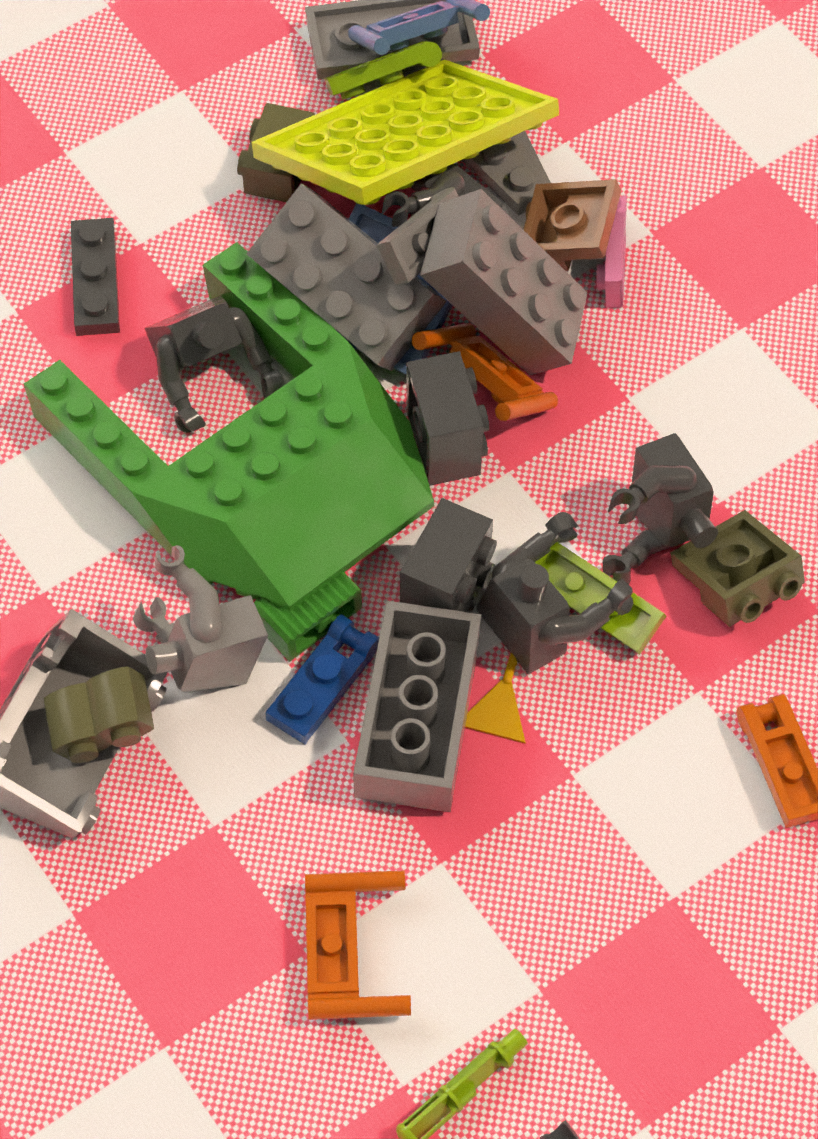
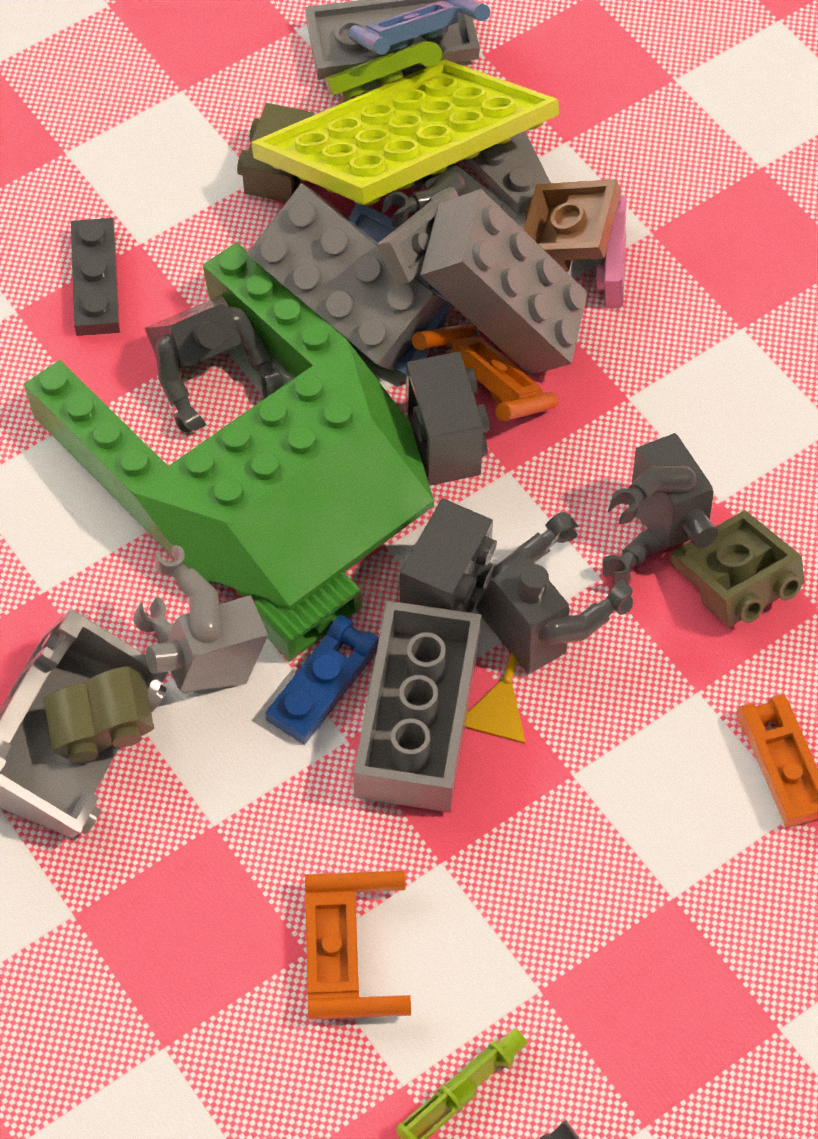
lime plate [535,542,667,655] -> none

